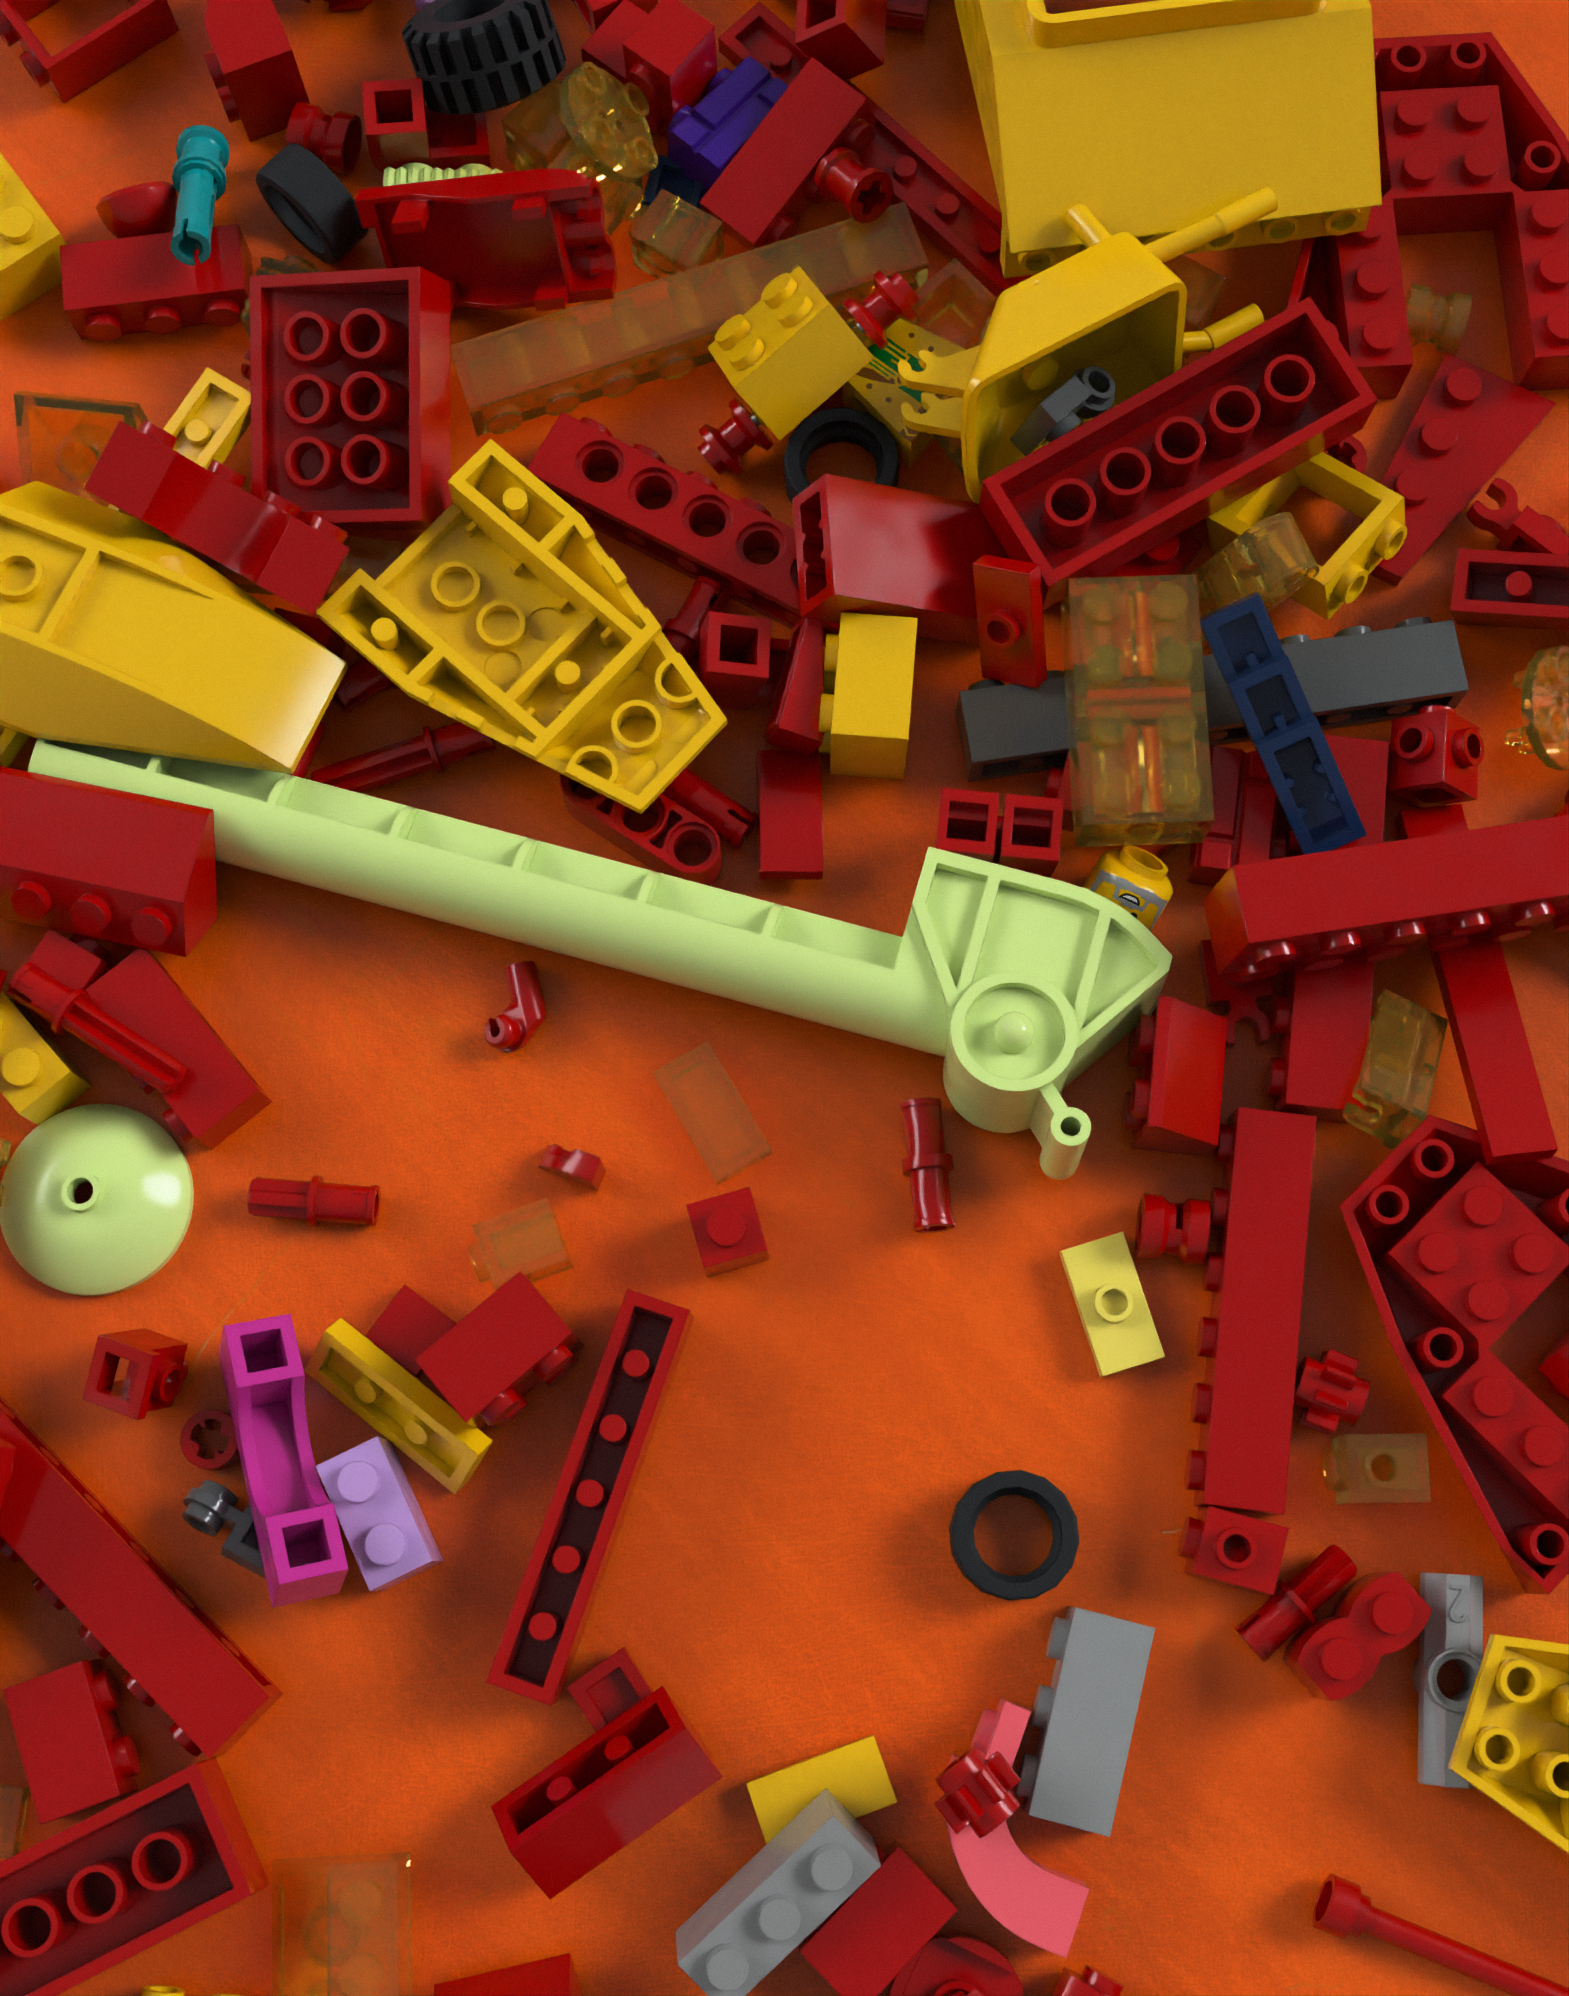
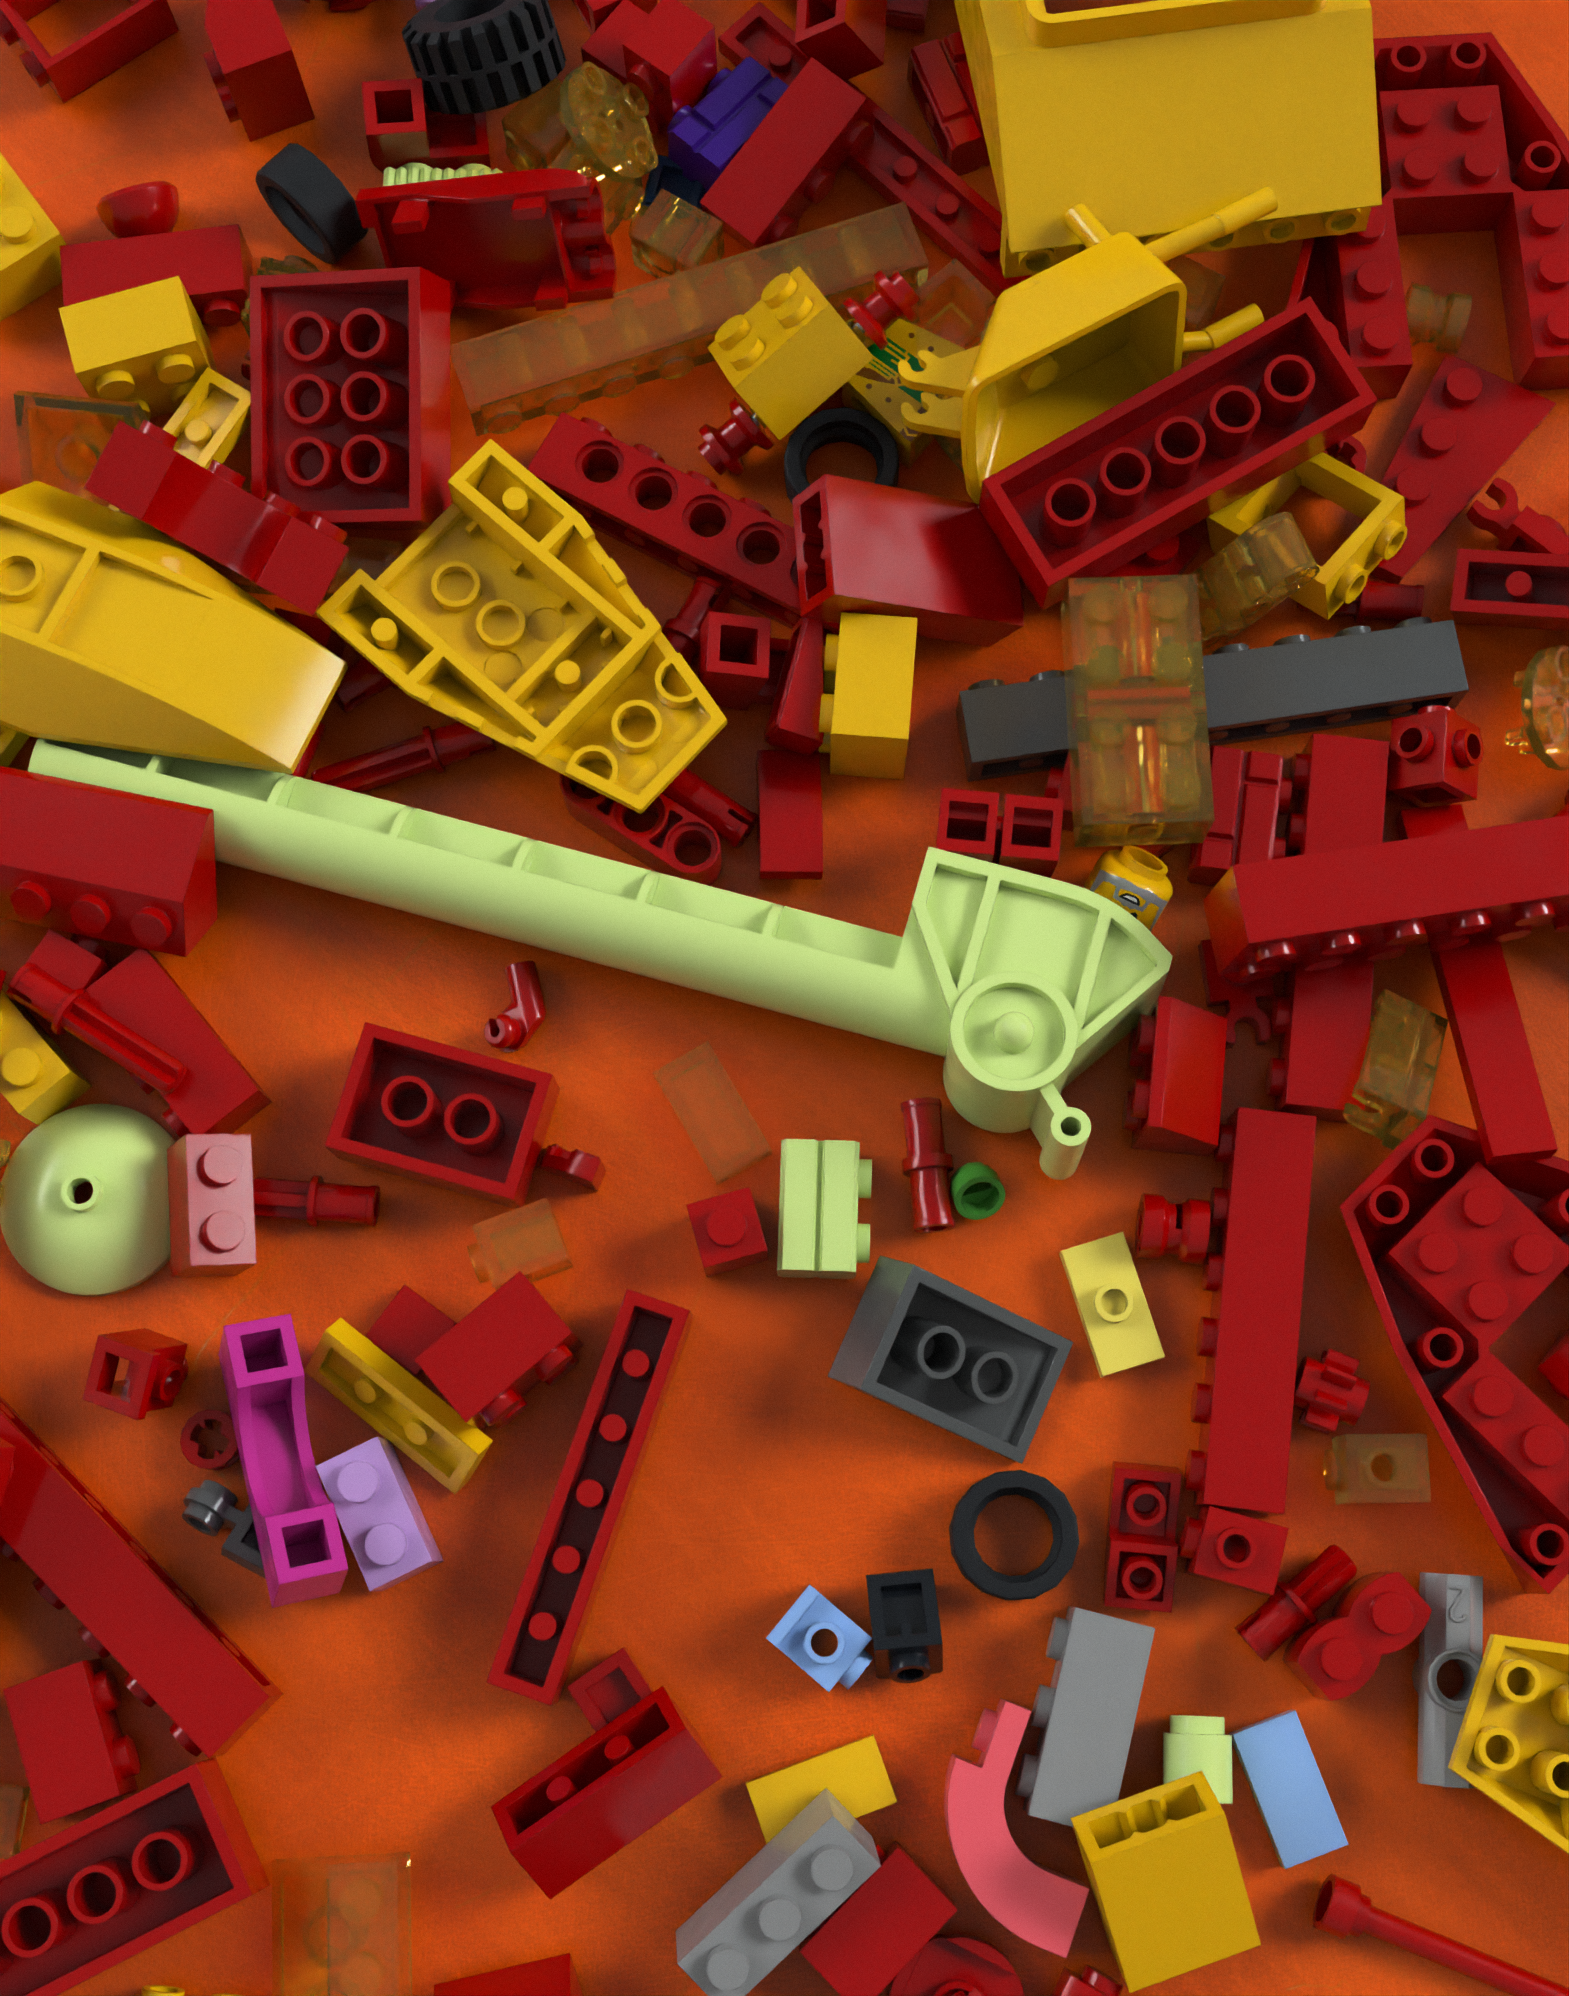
teal pin [170,125,230,265] -> none
red wheel [286,101,362,175] -> none
red bush [814,147,893,224] -> none
red gear [934,1746,1021,1838] -> none
red plate [973,555,1047,688] -> none
dark grey plate [1010,366,1116,456] -> none
dark blue slope [1197,592,1367,855] -> none
none -> yellow brick [59,276,218,429]
none -> brick [167,1134,257,1278]
none -> red brick [324,1022,560,1211]
none -> light blue brick [766,1584,874,1692]
none -> yellowish green brick [777,1139,872,1279]
none -> dark grey slope [828,1255,1073,1464]
none -> black bracket [866,1569,943,1683]
none -> red brick [907,31,991,176]
none -> bright green hinge [950,1162,1005,1220]
none -> yellow brick [1070,1771,1261,1993]
none -> red slope [1103,1461,1182,1613]
none -> yellowish green brick [1163,1715,1233,1804]
none -> light blue tile [1229,1709,1349,1869]
none -> red axle [1296,575,1424,623]

